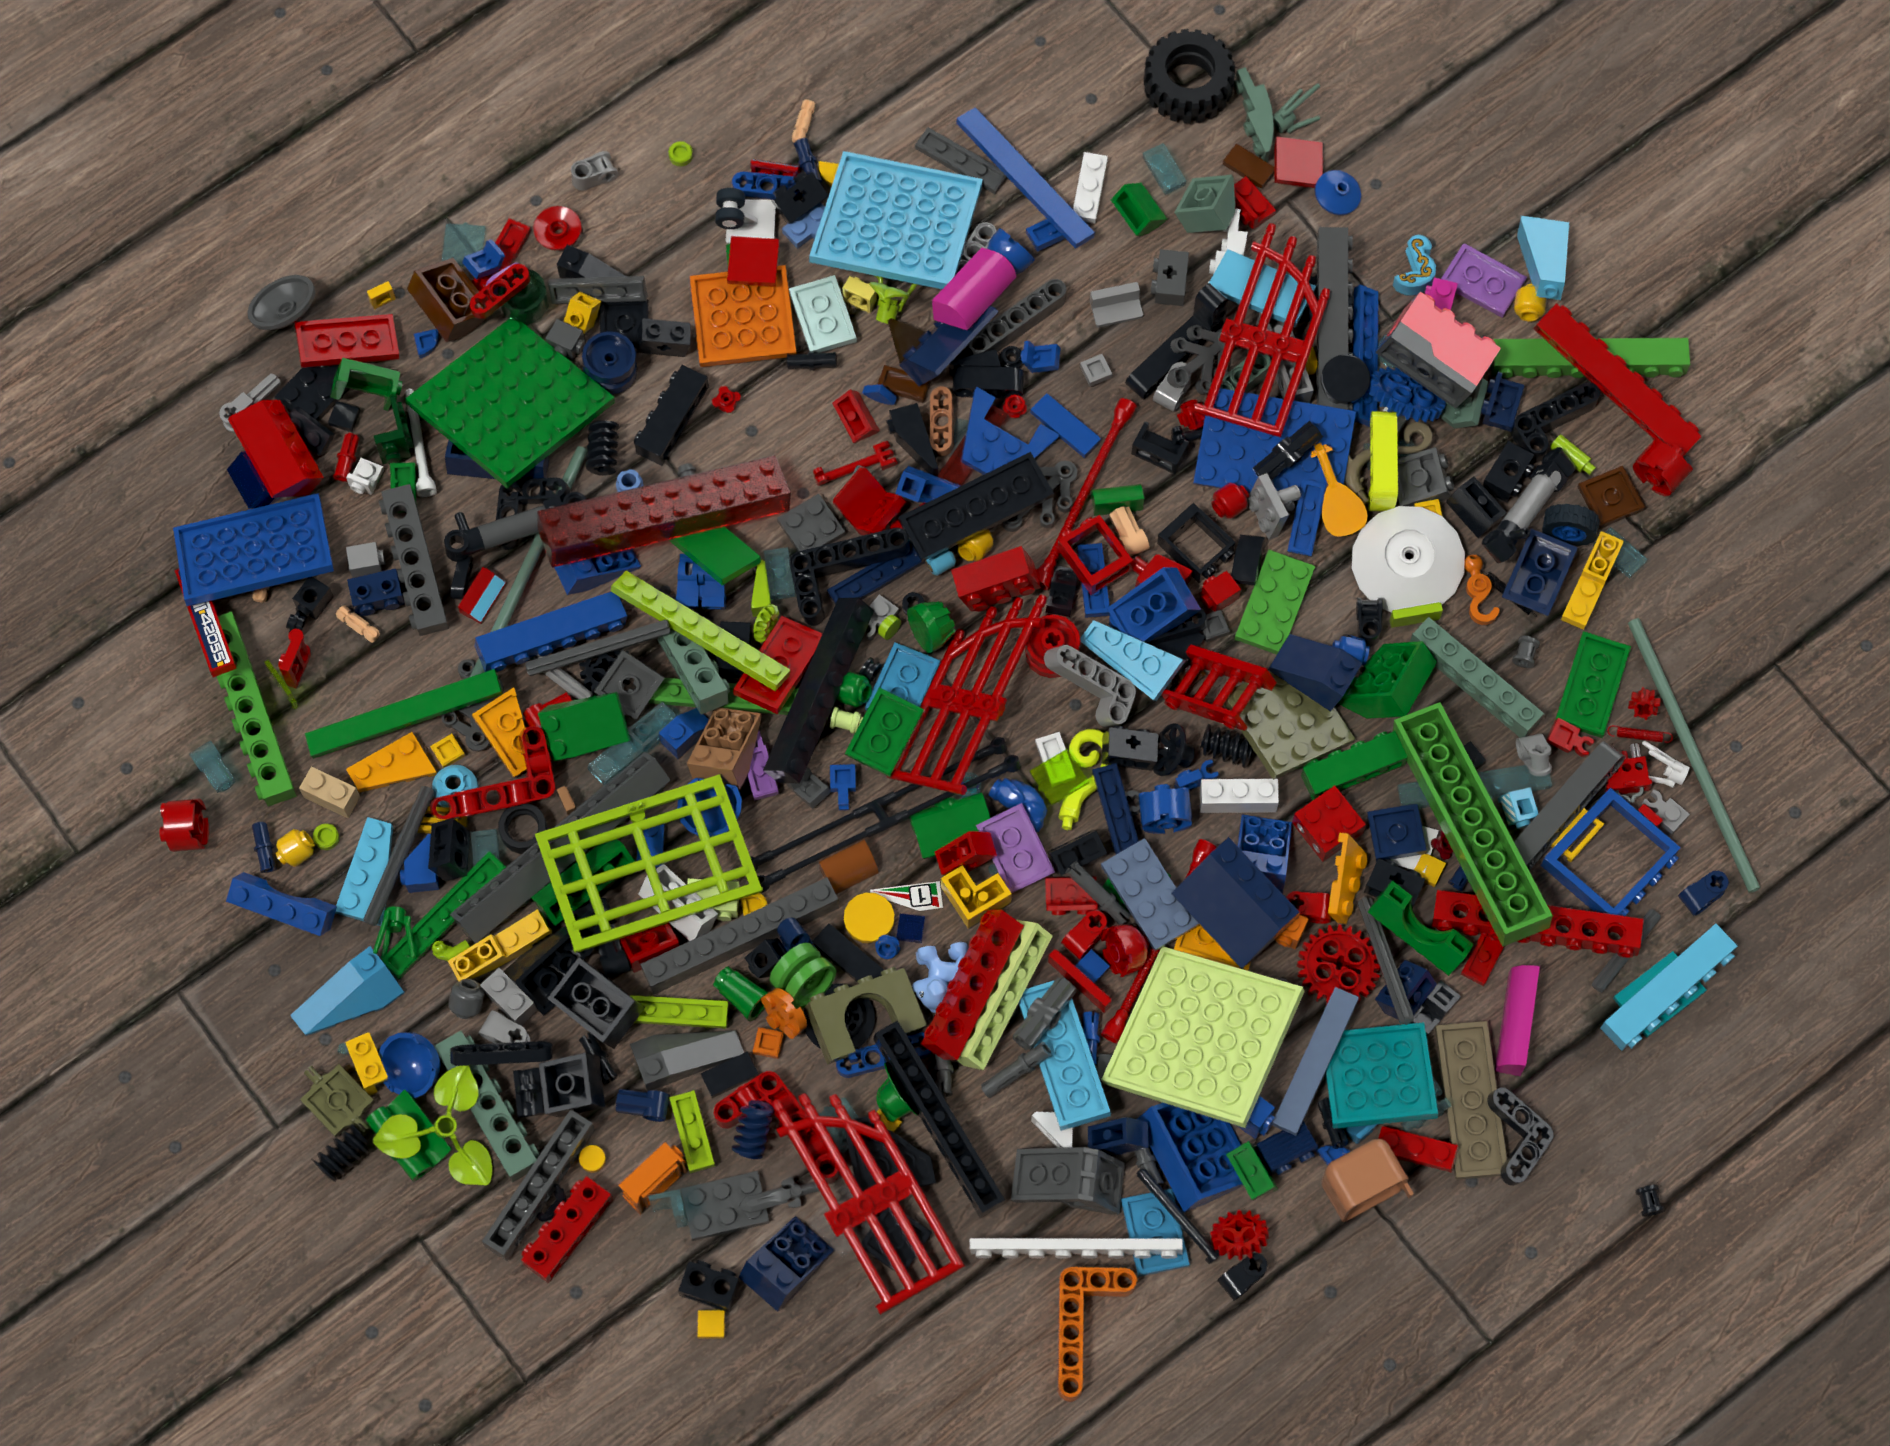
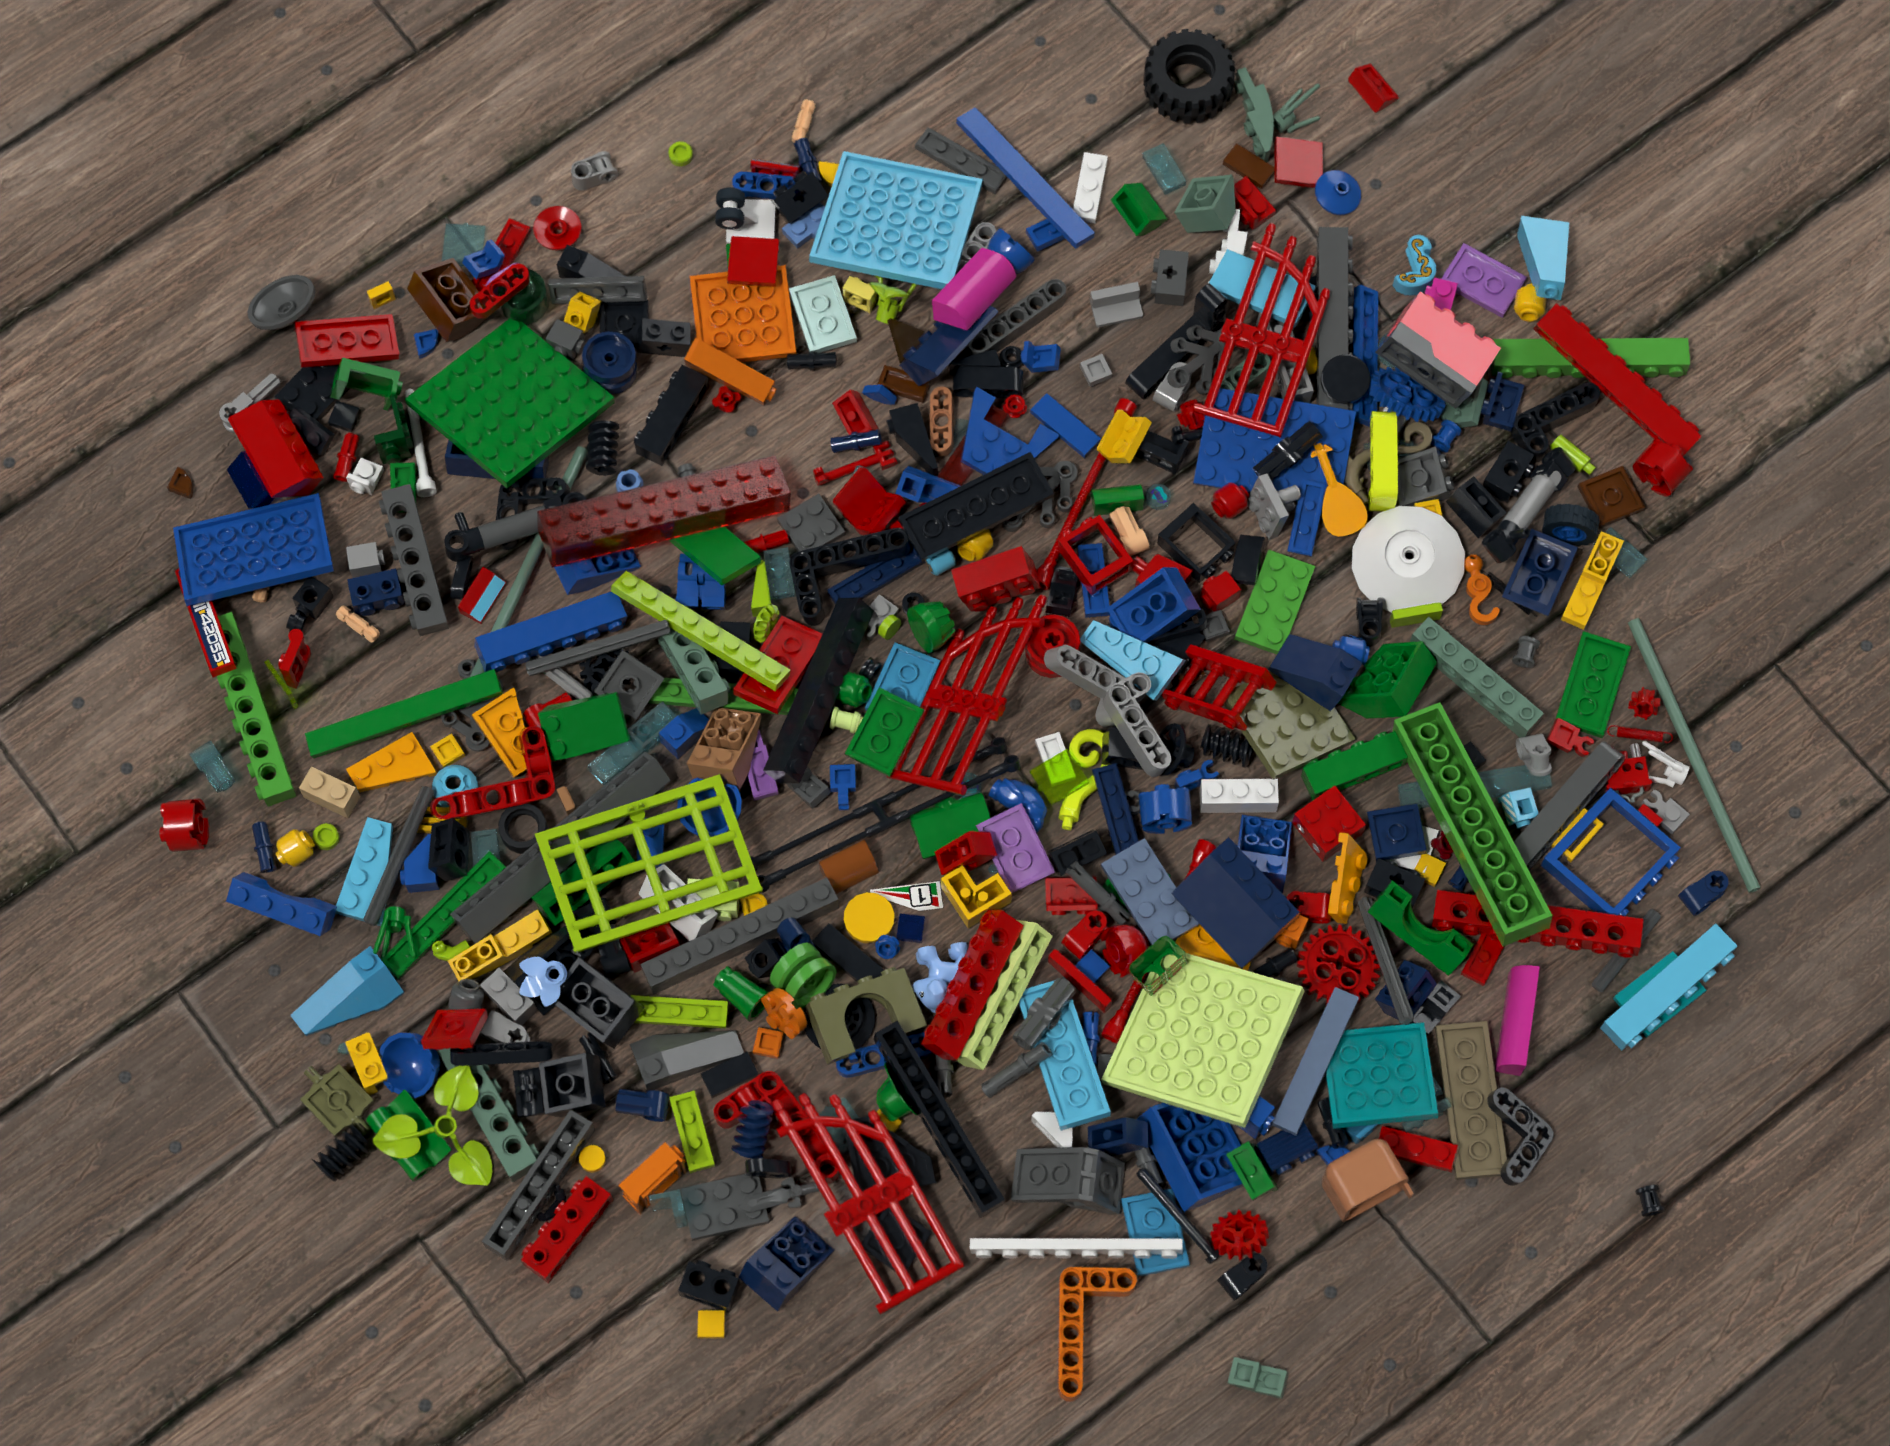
none -> reddish brown tile [167,467,193,499]
none -> red plate [421,1008,488,1050]
none -> light blue plate [519,957,567,1007]
none -> orange slope [684,338,777,405]
none -> red axle [744,530,789,553]
none -> black beam [745,1158,791,1179]
none -> dark blue pin [830,429,882,453]
none -> yellow bracket [1097,410,1152,463]
none -> light grey beam [1103,672,1171,777]
none -> green piece [1129,936,1187,996]
none -> clear light blue tile [1146,484,1171,510]
none -> sand green slope [1228,1357,1289,1399]
none -> black axle [1252,948,1298,977]
none -> red slope [1348,63,1399,113]
none -> blue bush [1431,420,1462,452]

